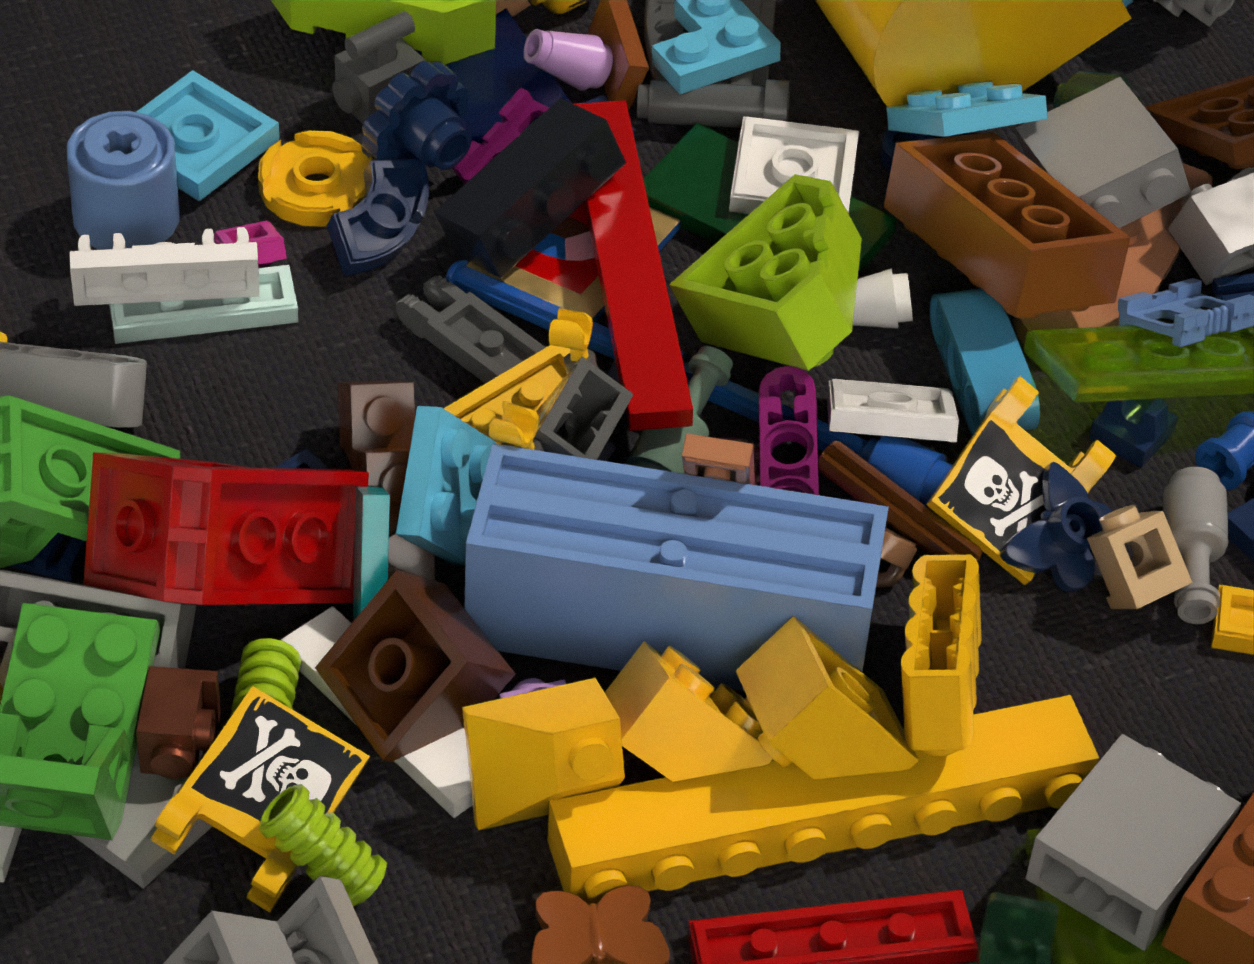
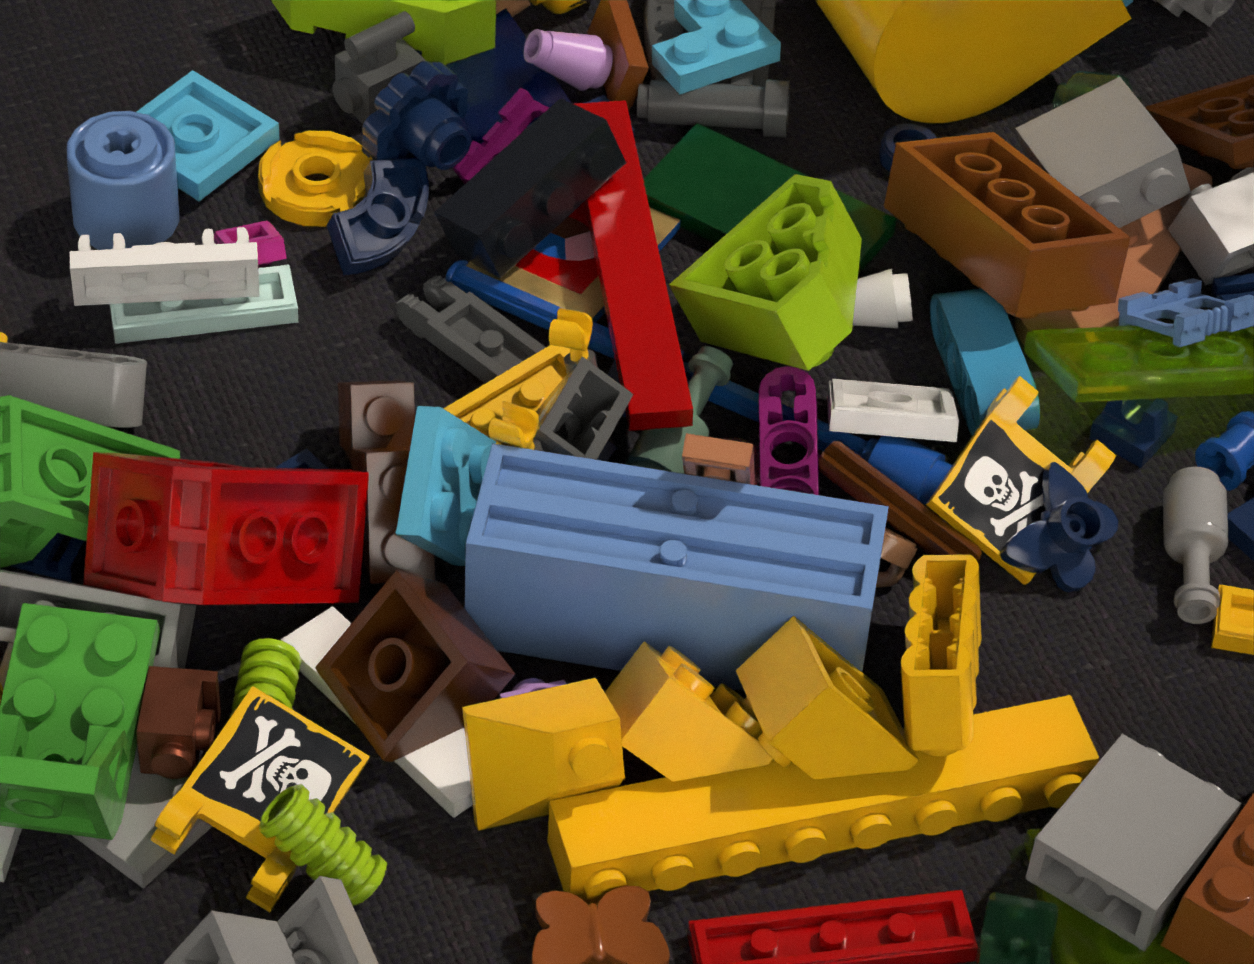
teal tile [353,487,390,619] -> none
white tile [729,116,859,214] -> none
medium azure plate [886,82,1048,137] -> none
tan brick [1087,505,1193,609] -> none

